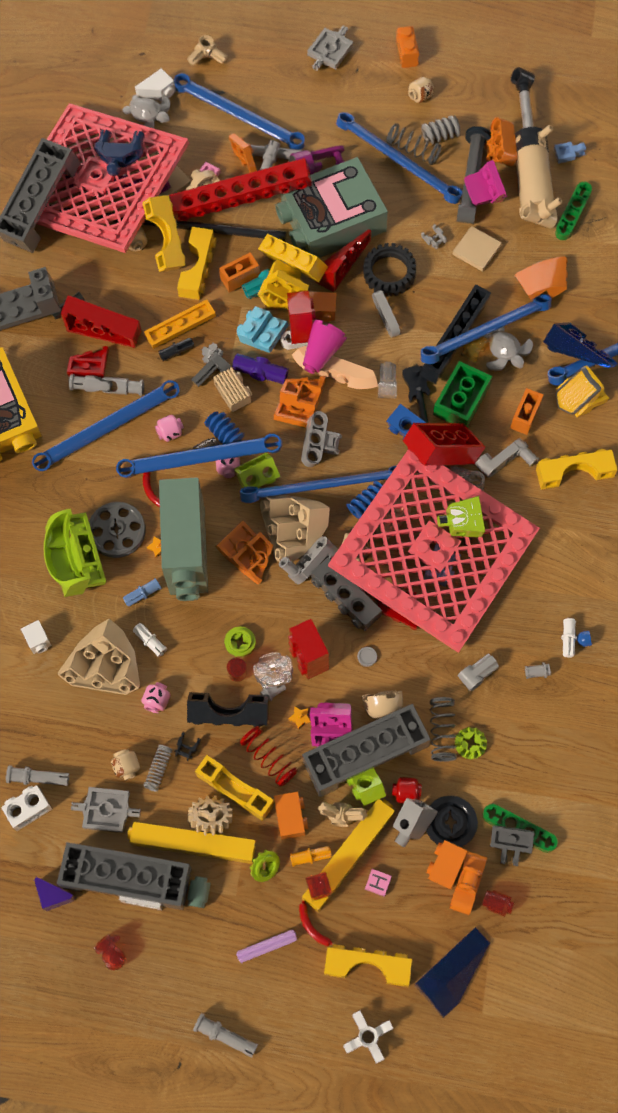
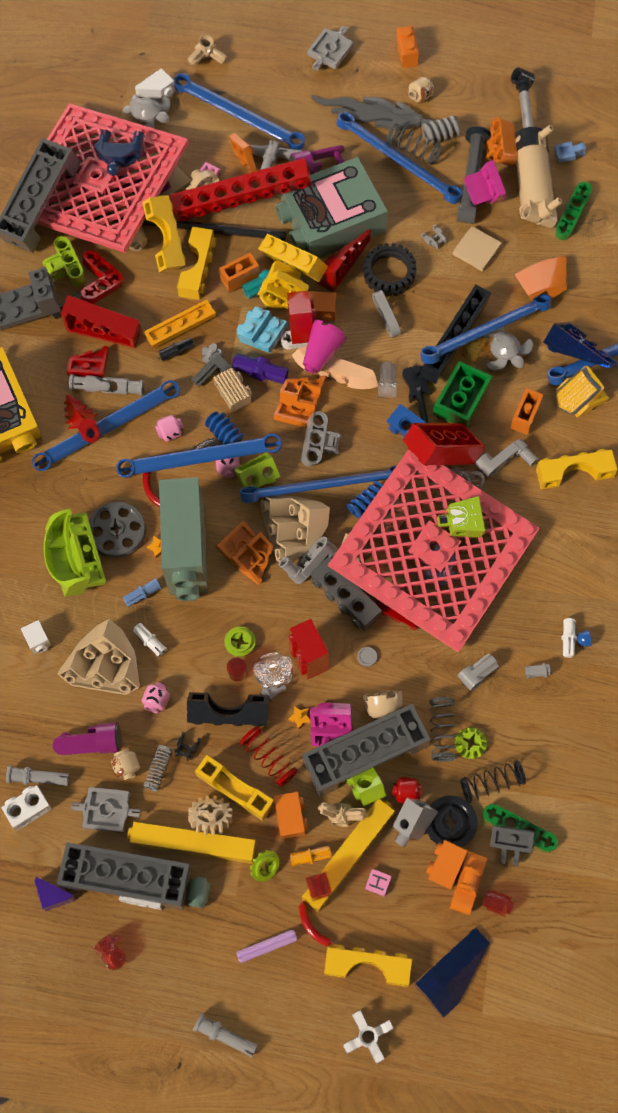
none -> lime piece [43,236,86,287]
none -> magenta piece [52,722,122,755]
none -> red plant [64,395,100,443]
none -> red beam [80,250,123,304]
none -> dark grey piece [311,95,435,130]
none -> black piece [460,760,526,803]

